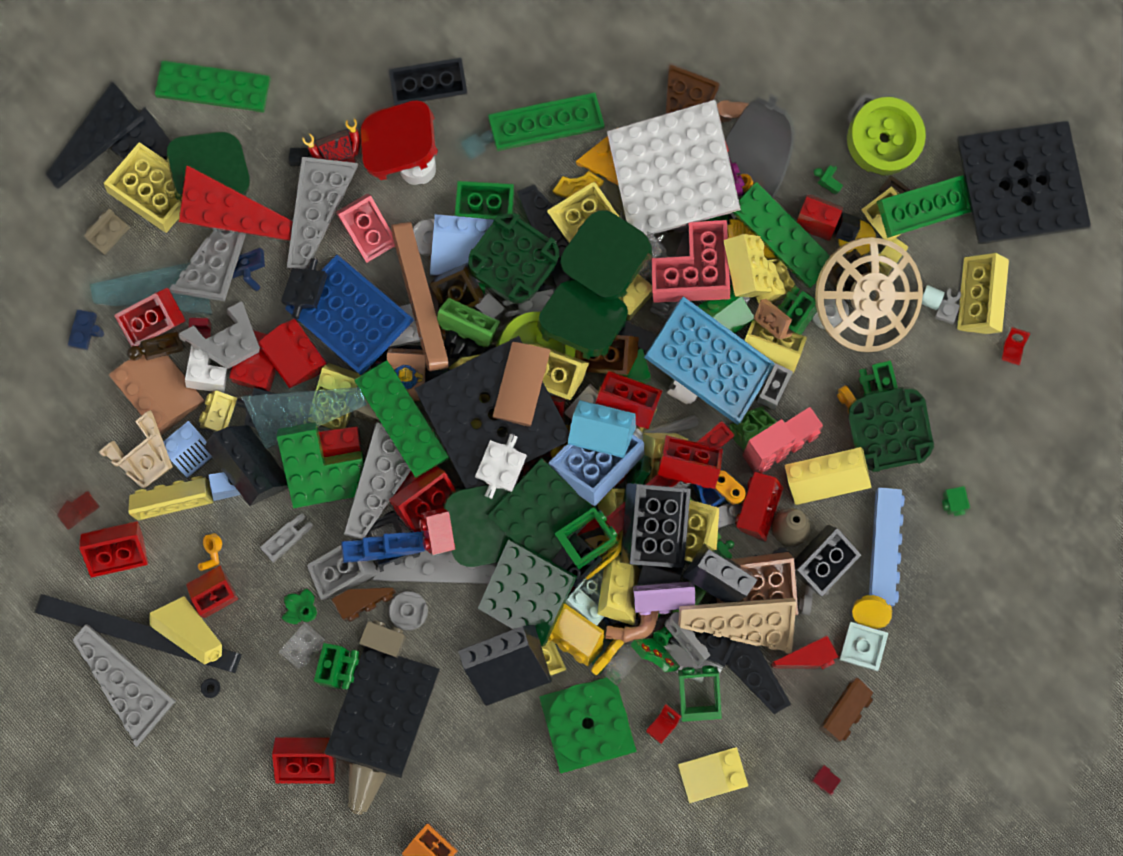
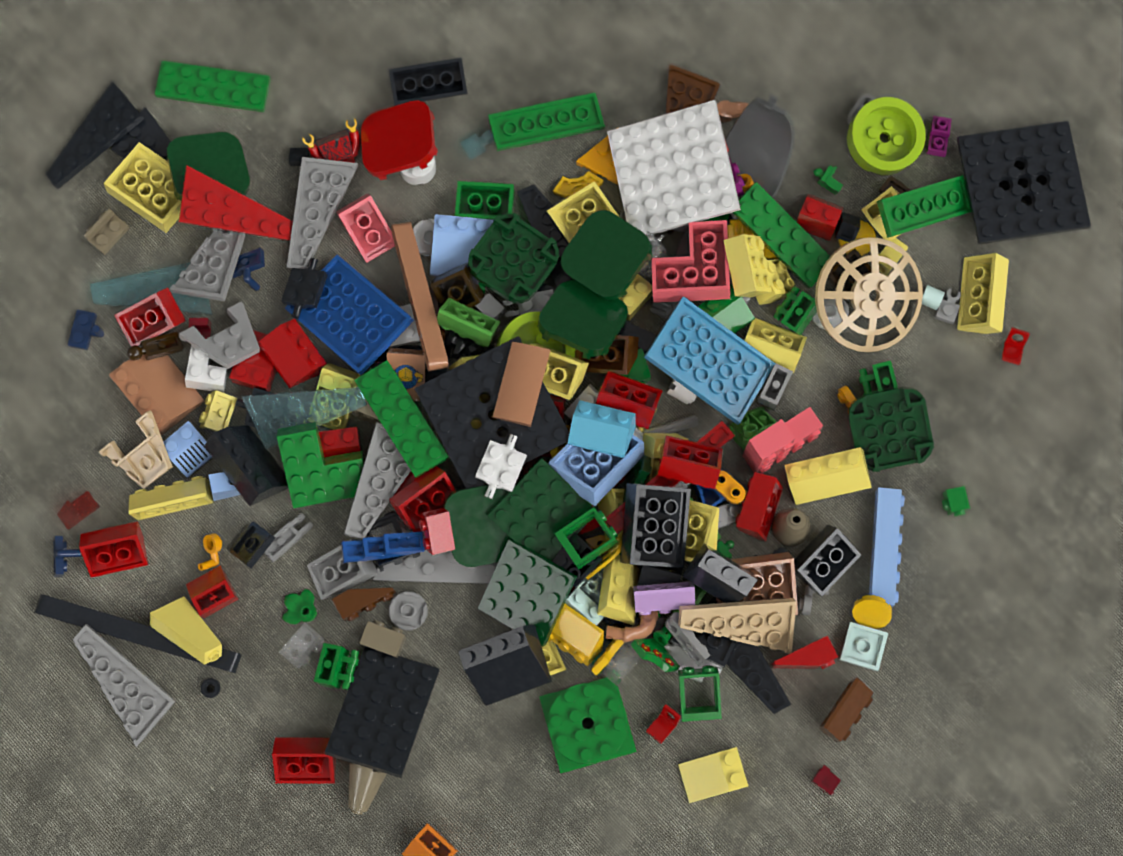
nougat bracket [754,299,793,340] -> none
none -> dark blue plate [53,536,81,577]
none -> black plate [229,522,275,569]
none -> magenta slope [927,115,952,157]

